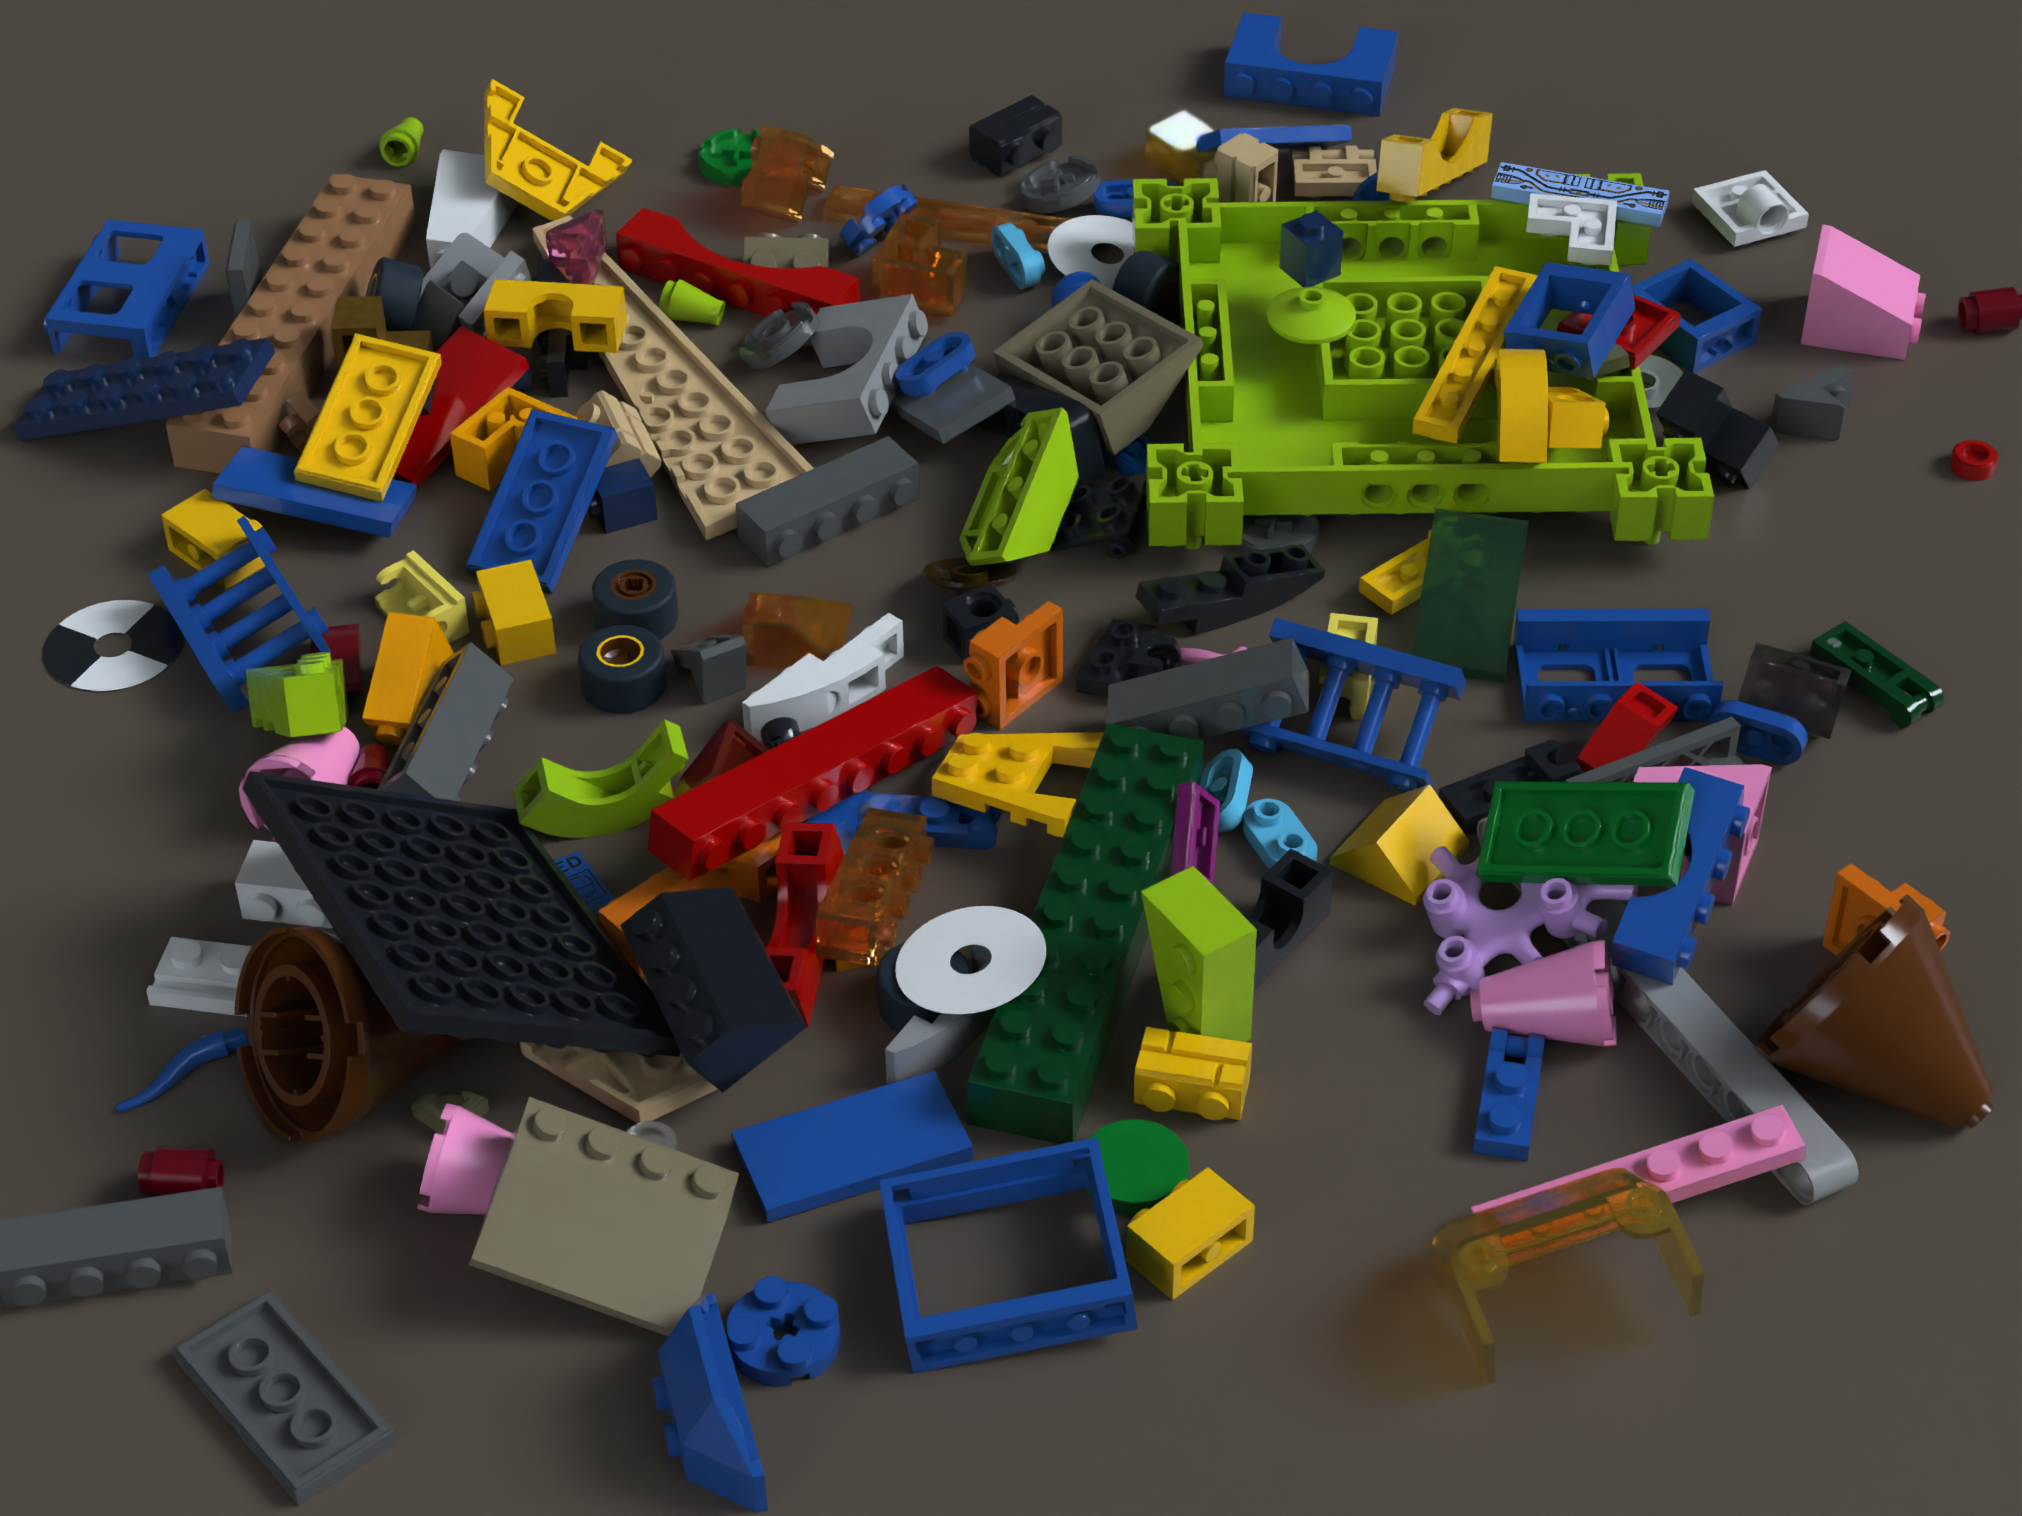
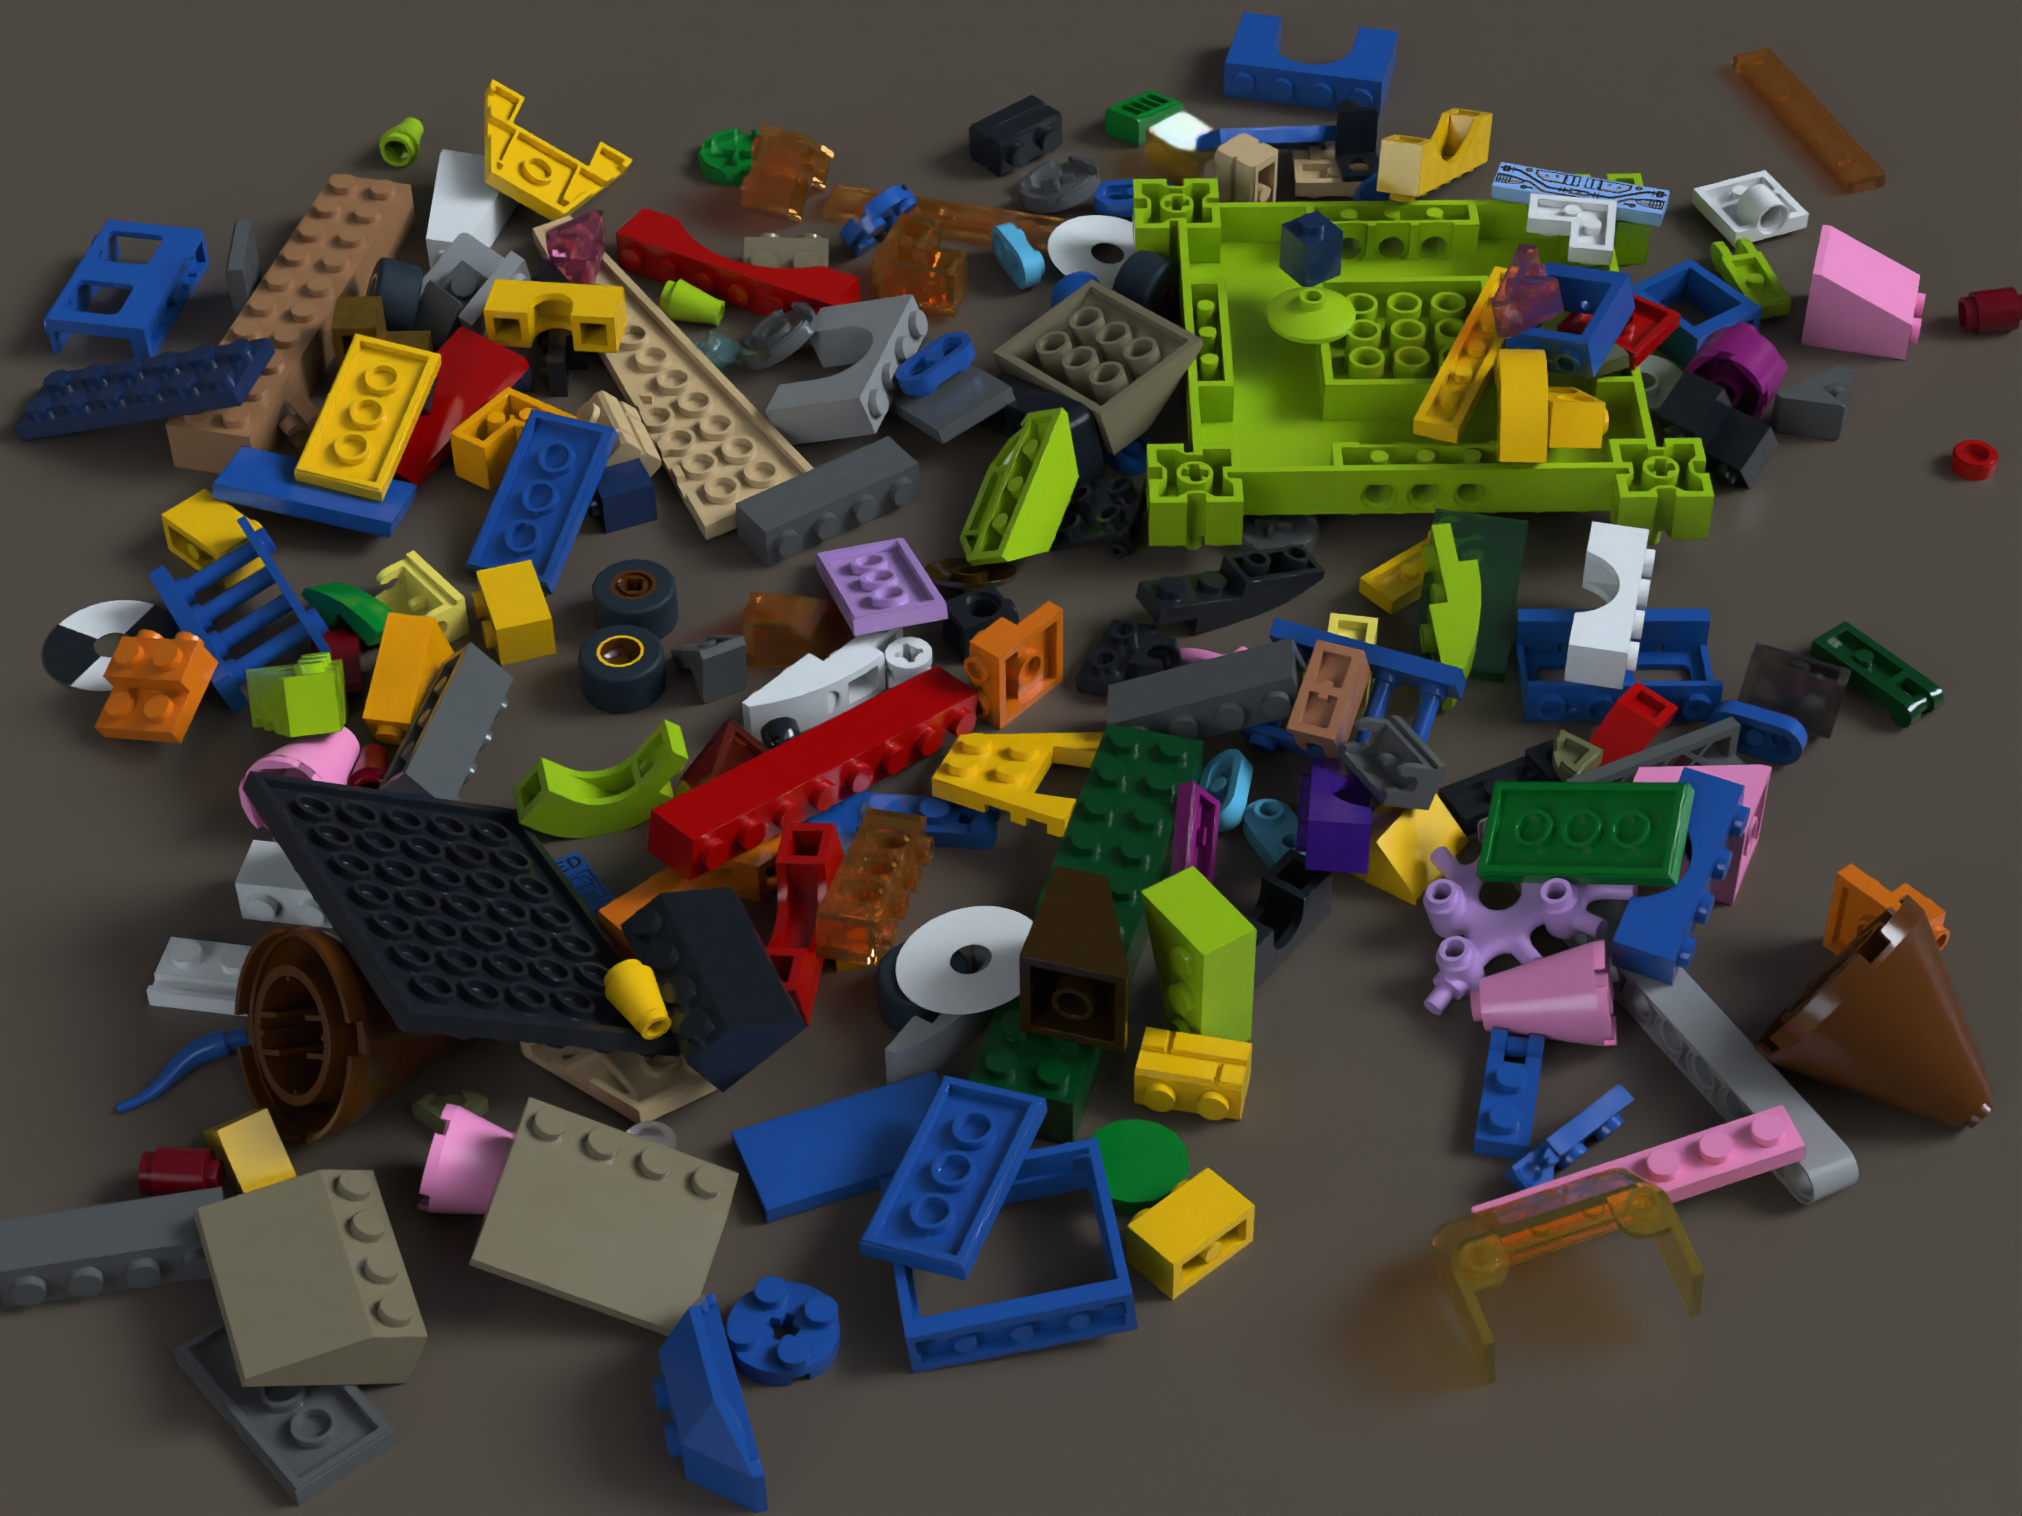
none -> orange plate [94,629,219,743]
none -> dark tan slope [194,1169,428,1387]
none -> yellow slope [203,1108,297,1194]
none -> green slope [301,582,394,646]
none -> yellow cone [604,959,671,1040]
none -> clear light blue plate [695,331,743,368]
none -> lavender tile [815,537,948,636]
none -> blue tile [859,1075,1048,1281]
none -> white wheel [885,637,933,689]
none -> dark brown slope [1019,866,1129,1053]
none -> green slope [1105,90,1183,146]
none -> nougat hinge [1286,639,1371,759]
none -> dark purple arch [1296,757,1371,874]
none -> black bracket [1334,99,1379,182]
none -> dark grey hinge [1337,715,1447,810]
none -> lime slope [1419,523,1481,711]
none -> clear pink slope [1491,244,1564,339]
none -> blue hinge [1503,1084,1634,1191]
none -> olive tile [1552,729,1603,782]
none -> white arch [1564,521,1656,690]
none -> magenta brick [1683,322,1788,420]
none -> lime hinge [1710,238,1791,319]
none -> clear orange tile [1732,48,1886,194]

